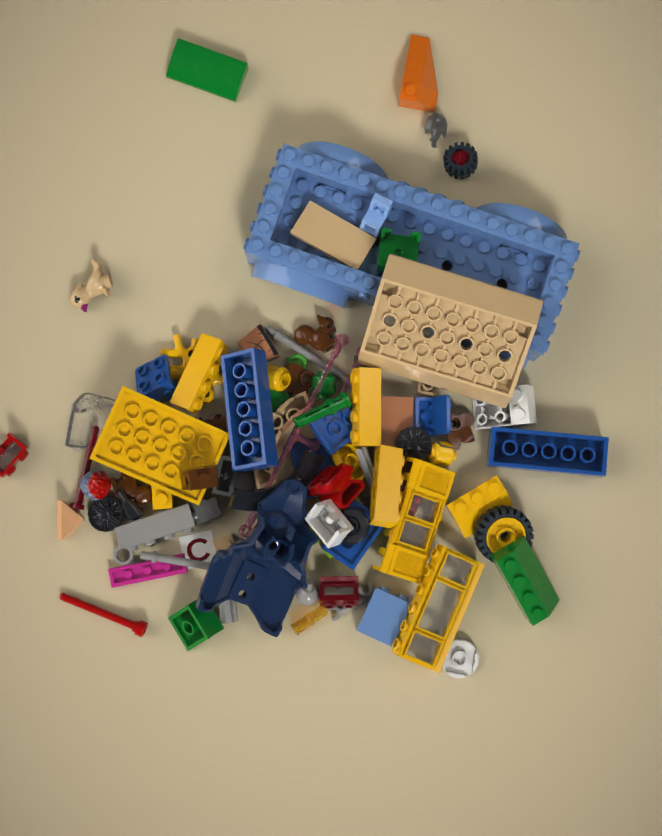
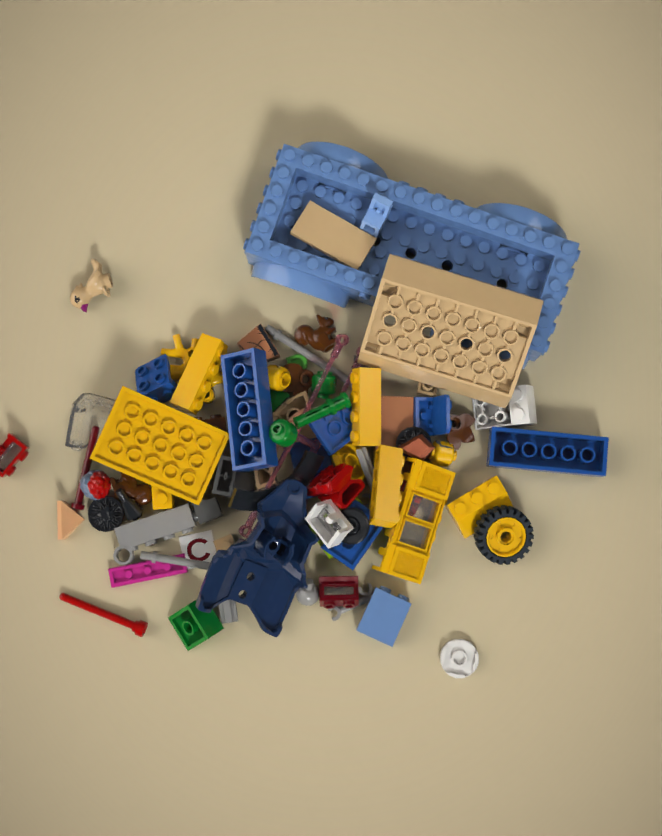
green slope [166,38,249,102] -> none
reddish brown torso [179,465,219,491] -> none
clear yellow axle [291,606,328,635] -> none
green panel [376,228,421,273] -> none
window [392,544,485,673] -> none
orange wedge [398,35,438,113] -> none
dark grey piece [424,112,447,148] -> none
black wheel [443,142,478,179] -> none
green slope [490,535,560,626] -> none
none -> green head [268,419,298,447]
none -> copper piece [397,434,436,461]

